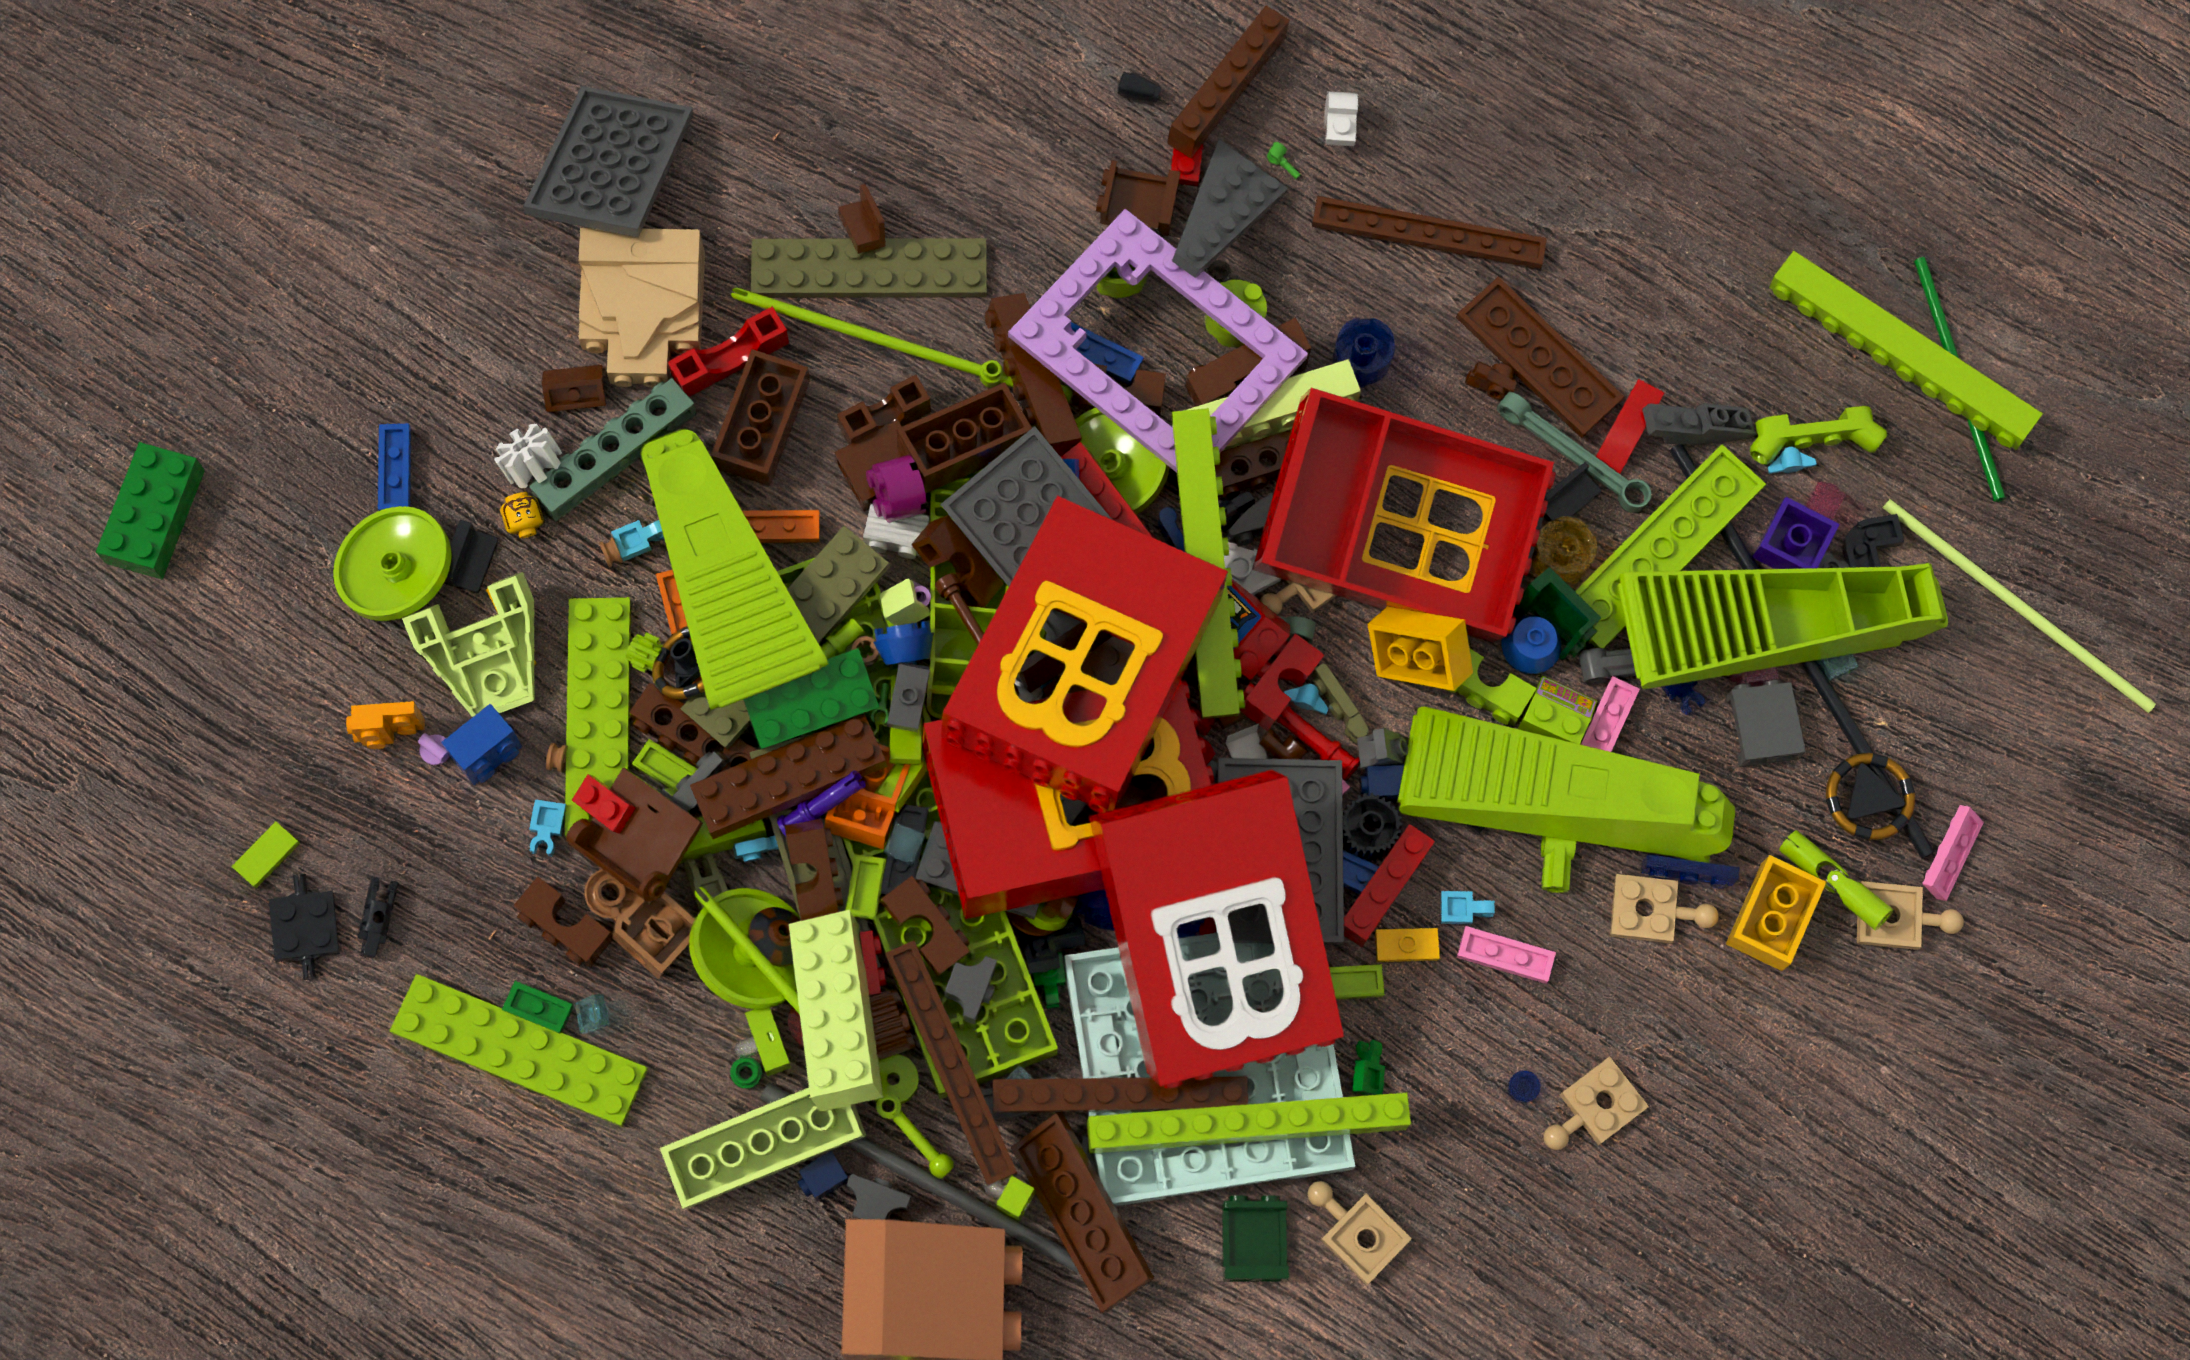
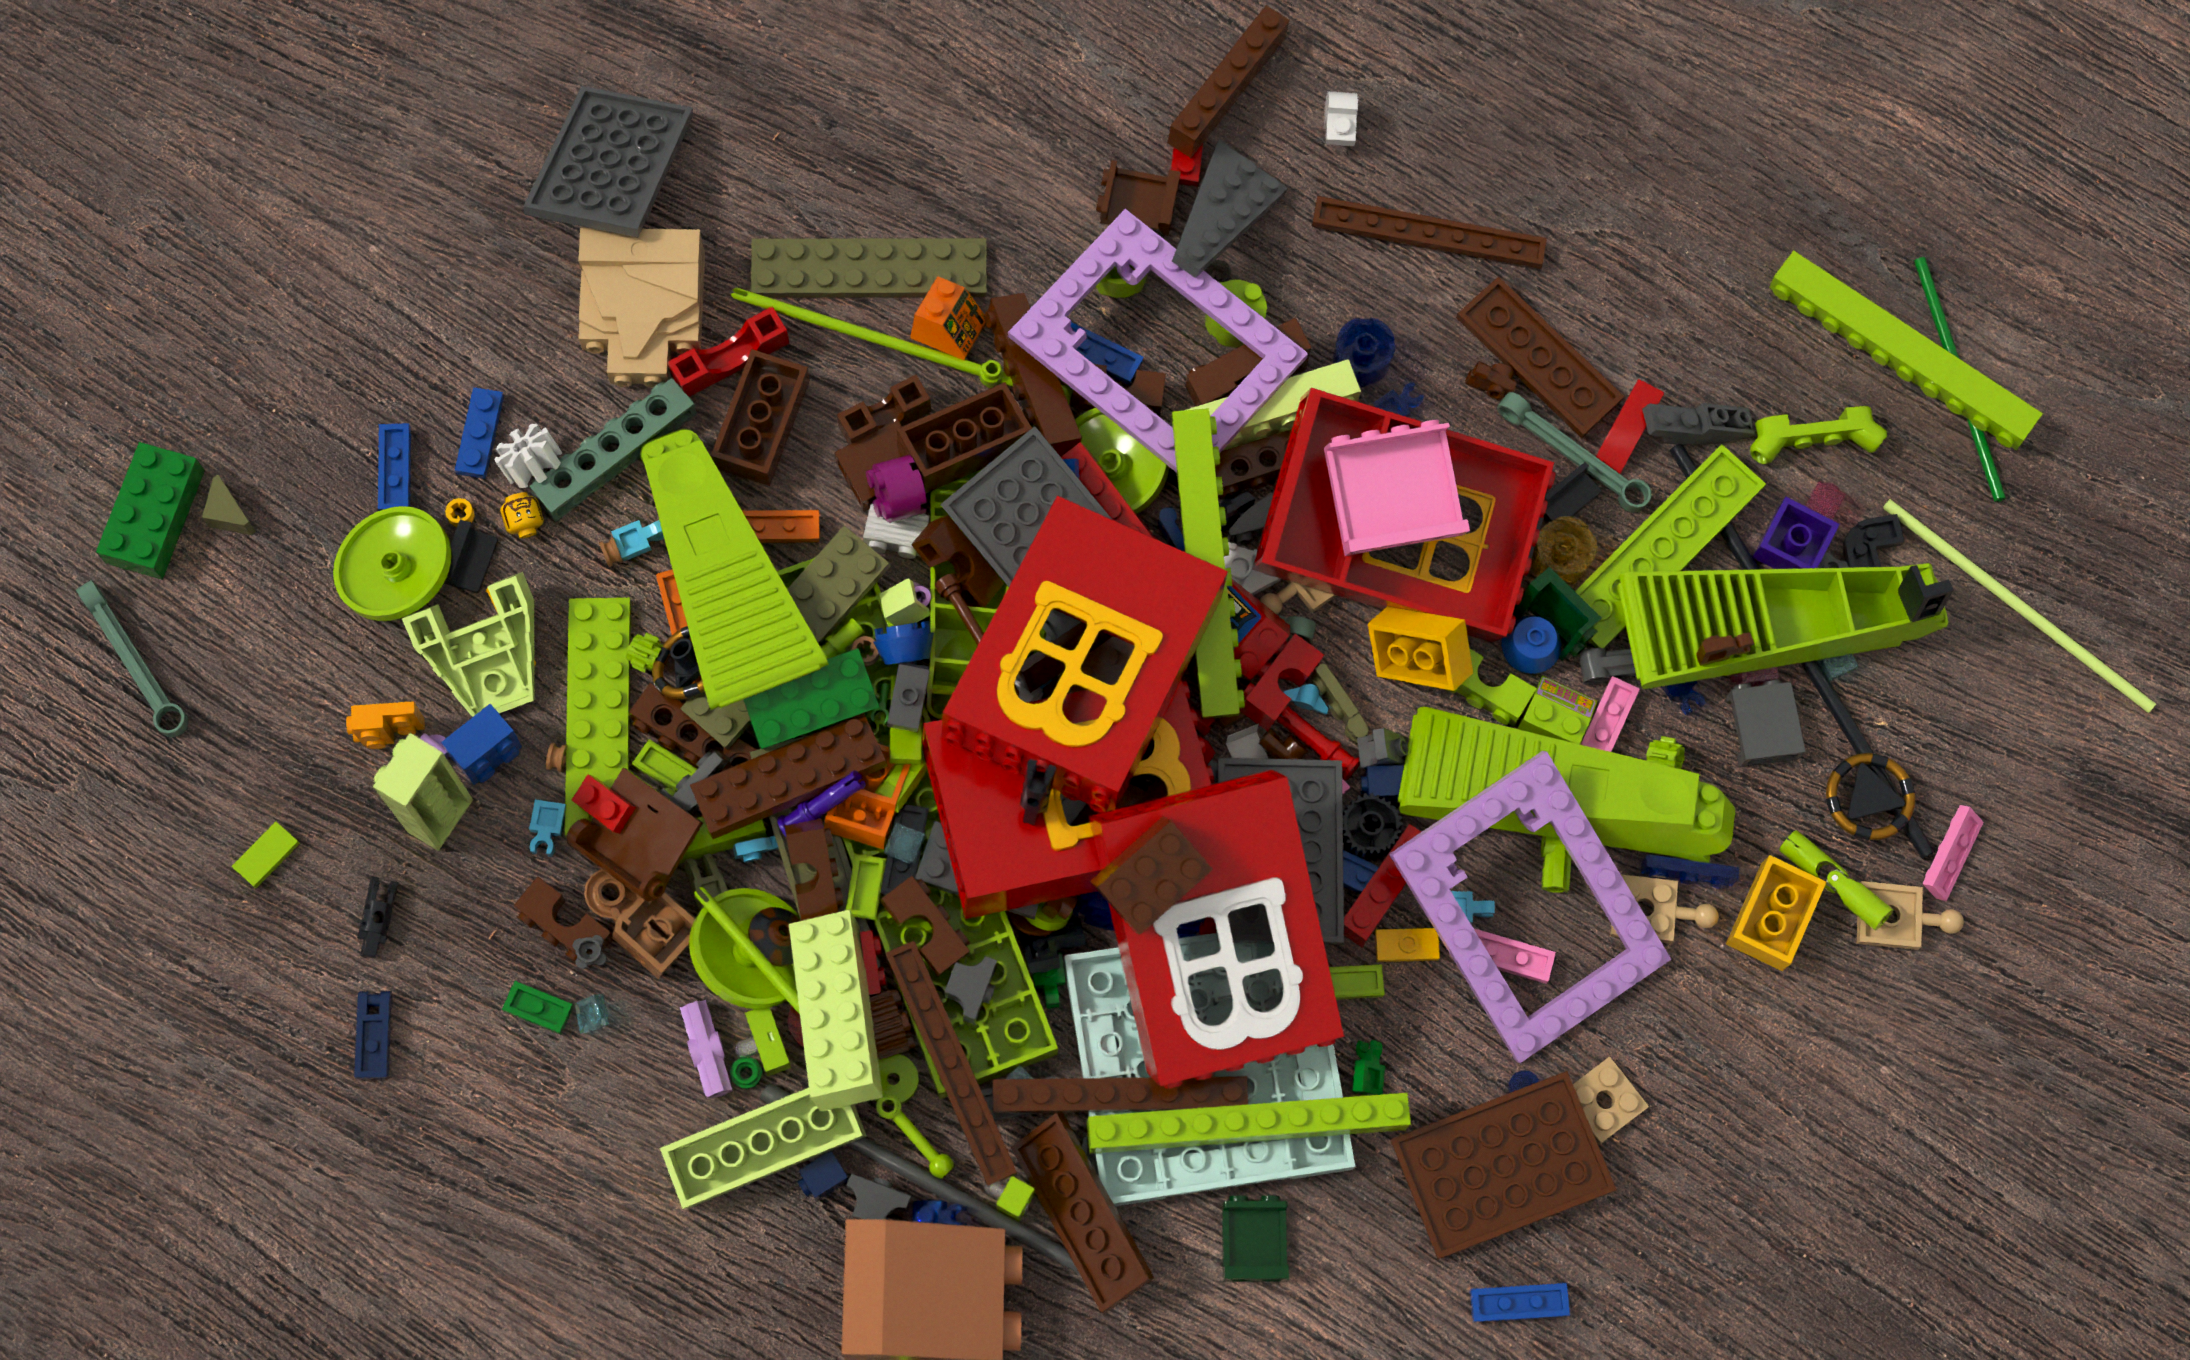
black plate [269,874,340,980] -> none
lime plate [389,974,648,1127] -> none
reddish brown panel [542,365,606,412] -> none
reddish brown panel [838,184,886,254] -> none
black cone [1117,71,1161,103] -> none
bright green hand [1267,142,1301,179] -> none
tan plate [1308,1181,1412,1285] -> none
medium azure piece [1768,447,1817,474] -> none
none -> sand green piece [76,580,188,737]
none -> olive slope [202,475,256,535]
none -> dark blue plate [354,991,393,1080]
none -> yellowish green brick [373,733,473,851]
none -> yellow bush [445,498,475,527]
none -> blue plate [455,387,504,479]
none -> dark grey plate [572,935,607,969]
none -> lavender piece [680,1000,733,1099]
none -> orange slope [910,276,986,360]
none -> clear blue plate [913,1200,968,1226]
none -> black hinge [1019,759,1056,825]
none -> reddish brown brick [1090,816,1213,935]
none -> bright pink panel [1324,420,1470,556]
none -> clear blue plate [1373,382,1424,417]
none -> lavender plate [1389,751,1671,1063]
none -> reddish brown plate [1390,1071,1617,1260]
none -> blue plate [1470,1283,1570,1323]
none -> lime gear [1646,736,1685,769]
none -> reddish brown plate [1696,633,1754,666]
none -> black panel [1898,565,1953,623]

